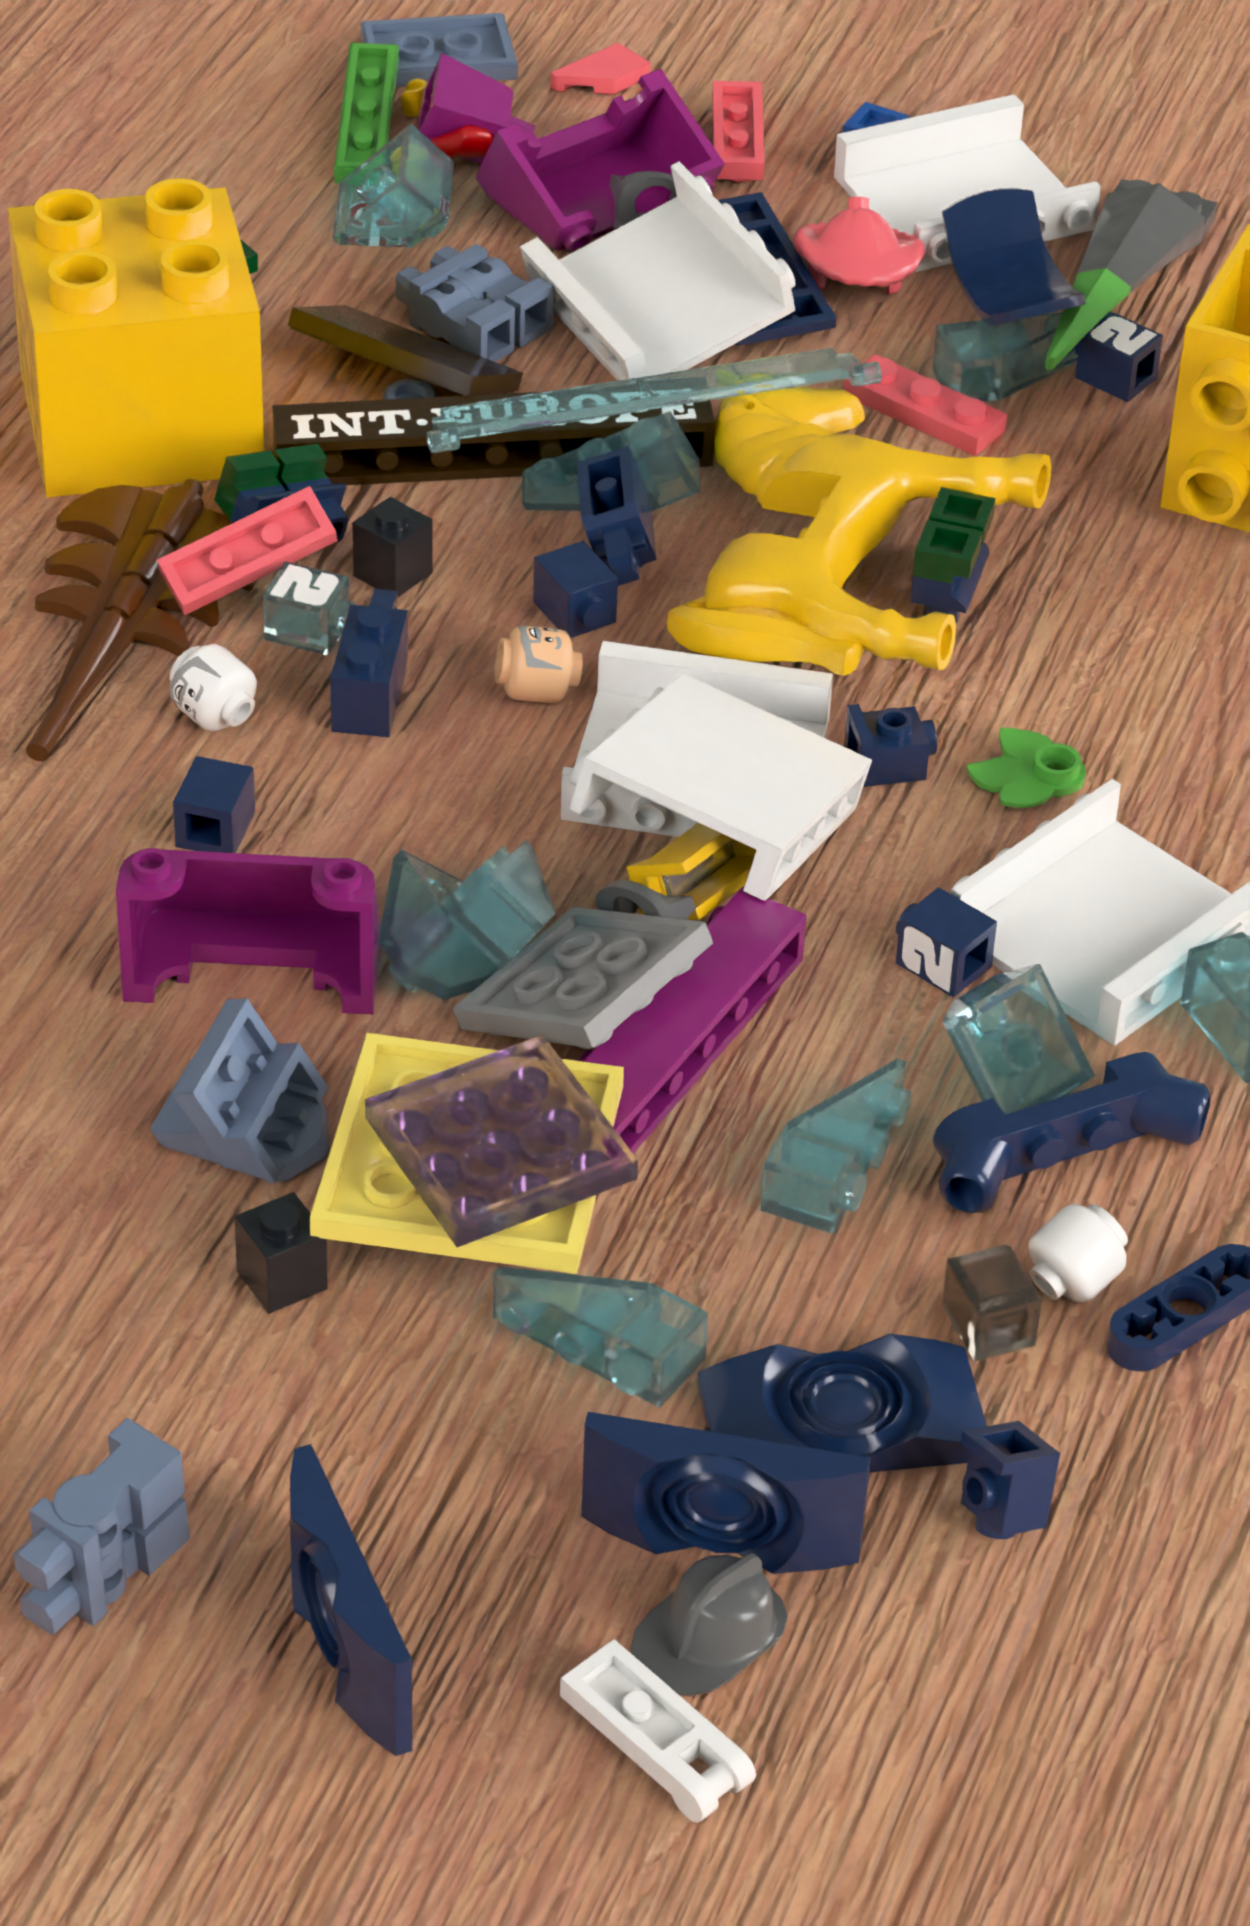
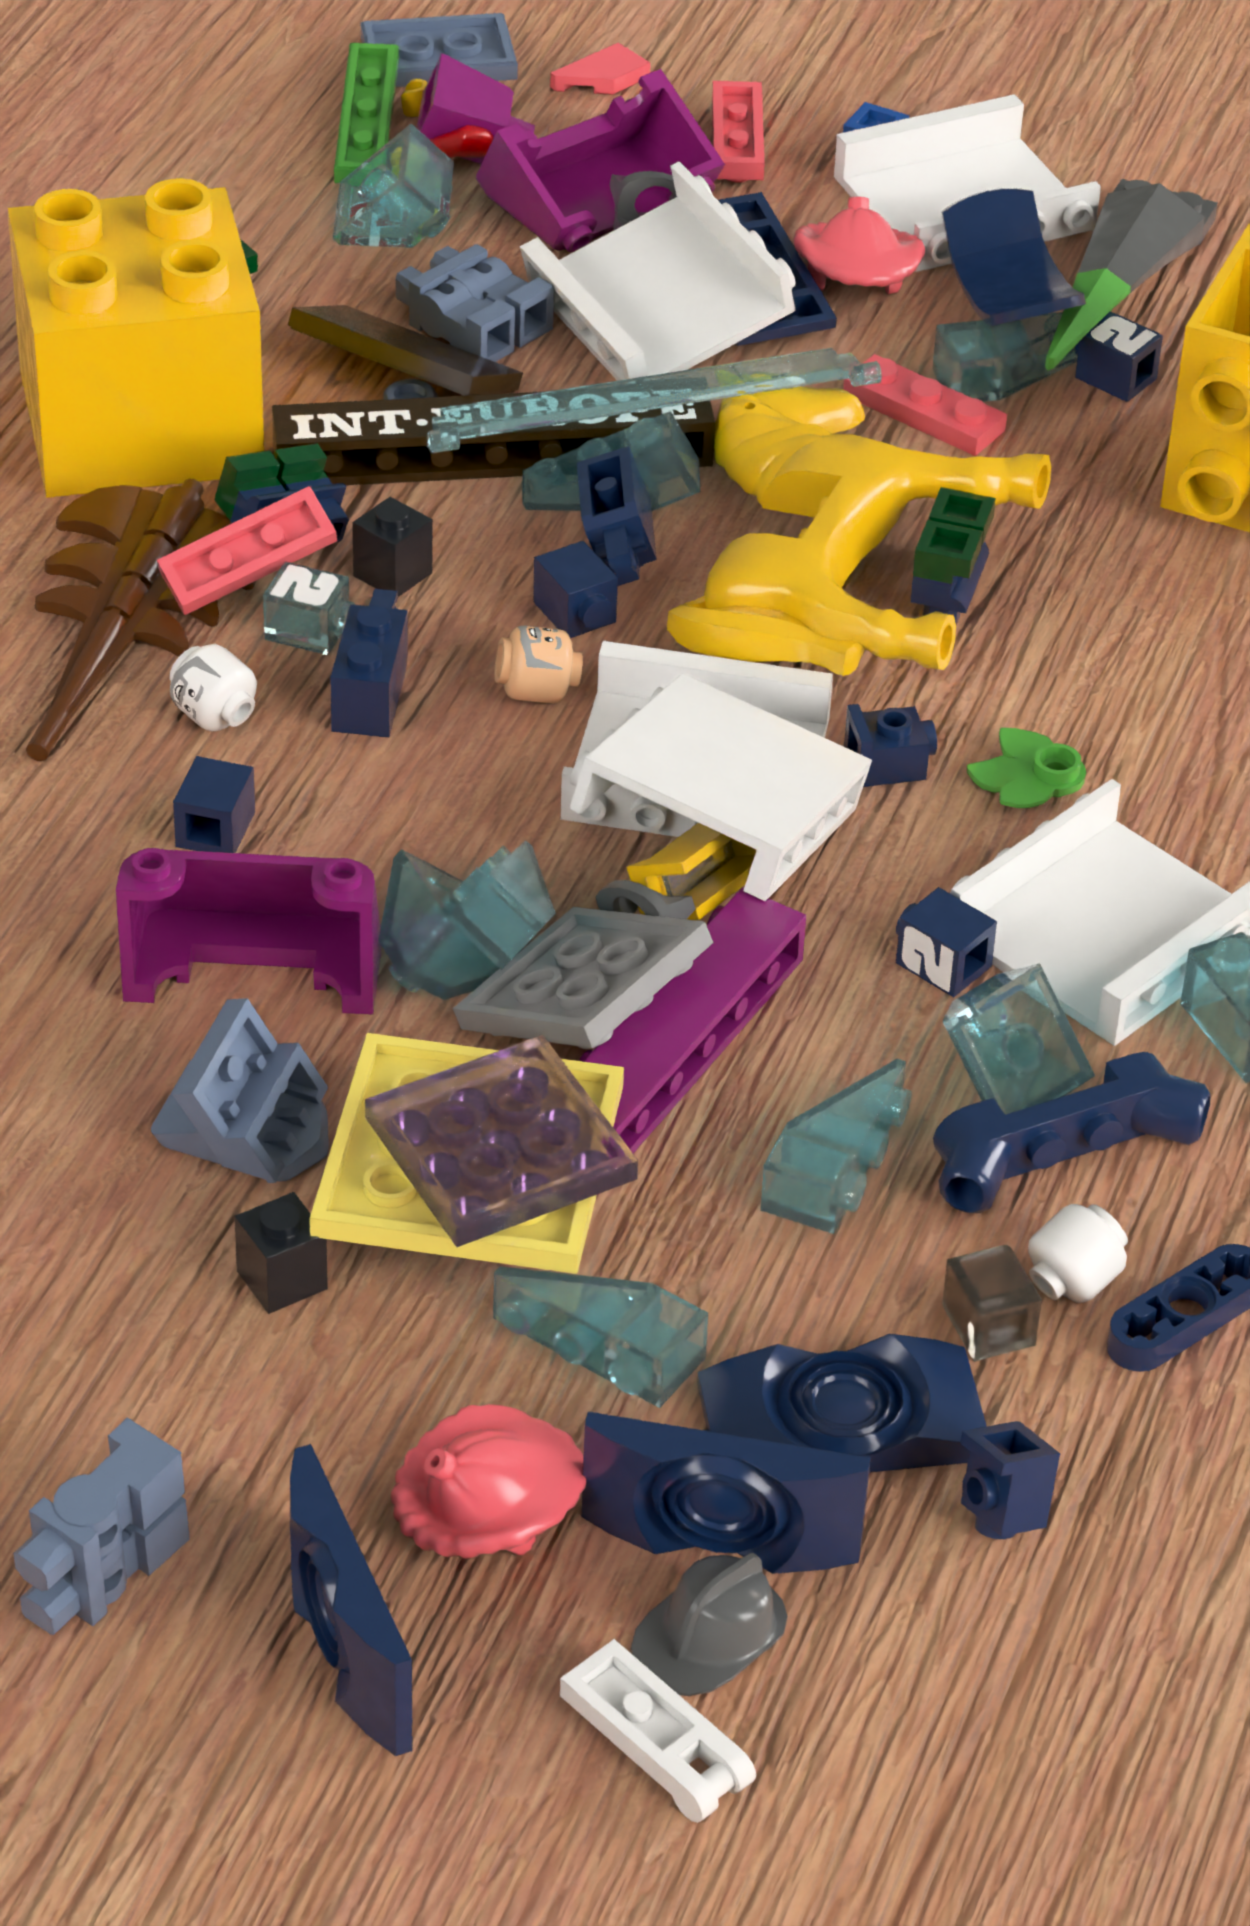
none -> coral piece [391,1404,587,1559]

